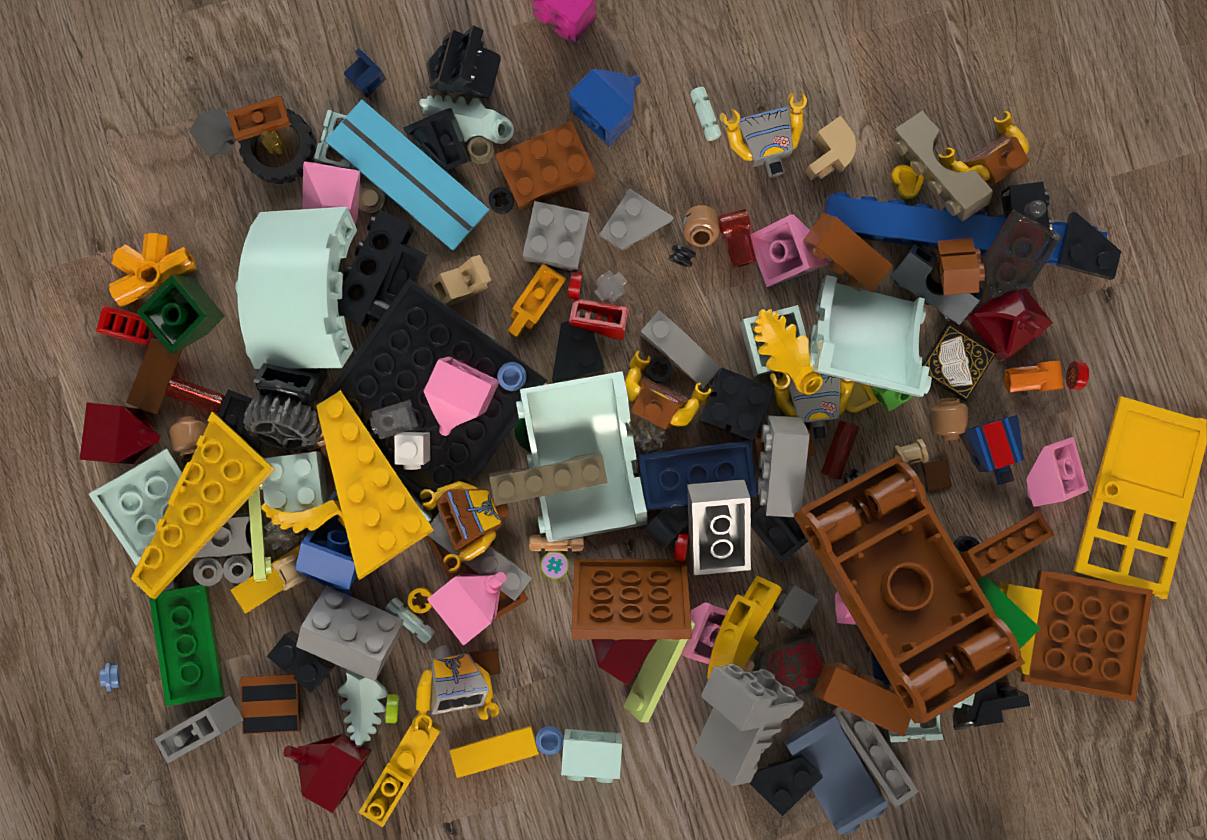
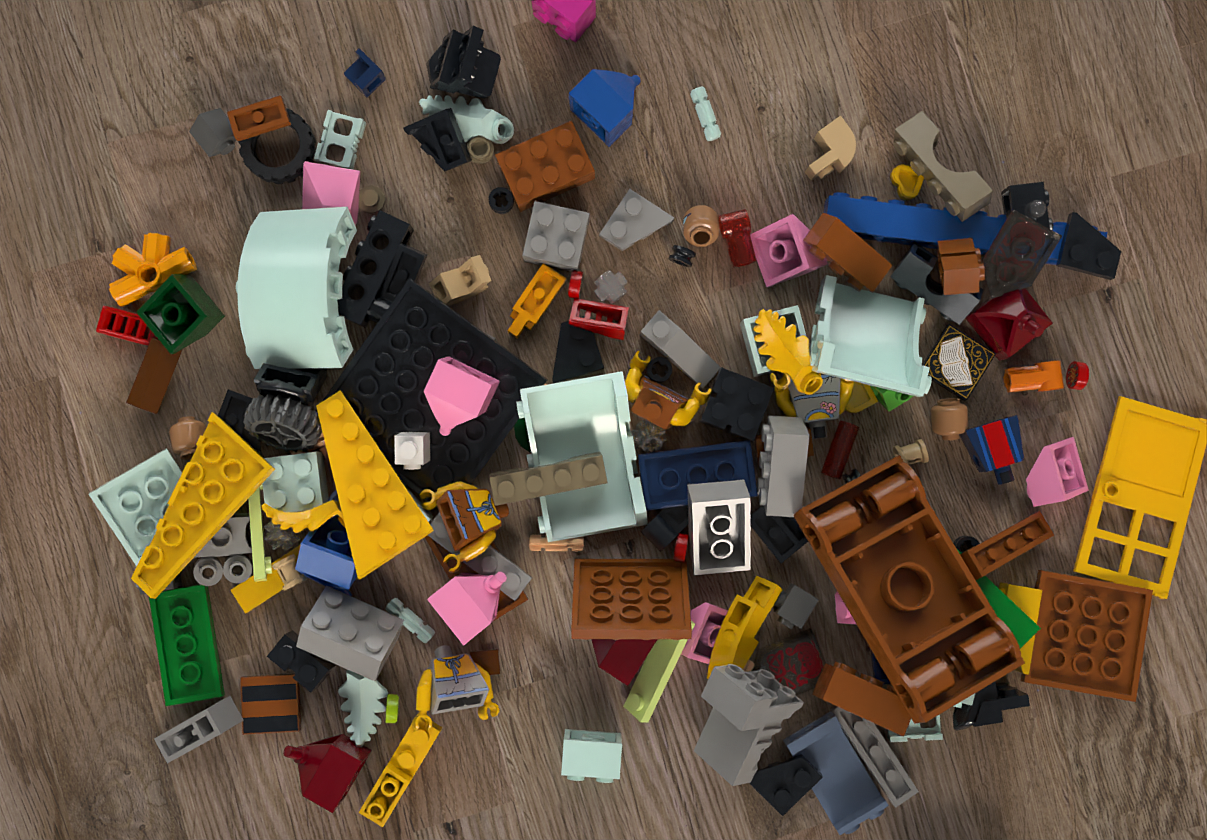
dark red piece [80,402,160,464] -> none
medium blue plate [100,663,120,692] -> none
clear red piece [166,376,225,415] -> none
clear yellow axle [261,130,284,156] -> none
medium azure tile [325,99,489,252] -> none
clear brick [370,400,418,439] -> none
yellow bush [408,587,433,613] -> none
yellow tile [449,725,539,778] -> none
medium blue plate [498,362,527,391] -> none
medium blue plate [536,726,564,755] -> none
tile [541,551,569,579] -> none
torso [720,92,807,178] -> none
reddish brown piece [922,459,952,491] -> none
torso [938,111,1030,184] -> none

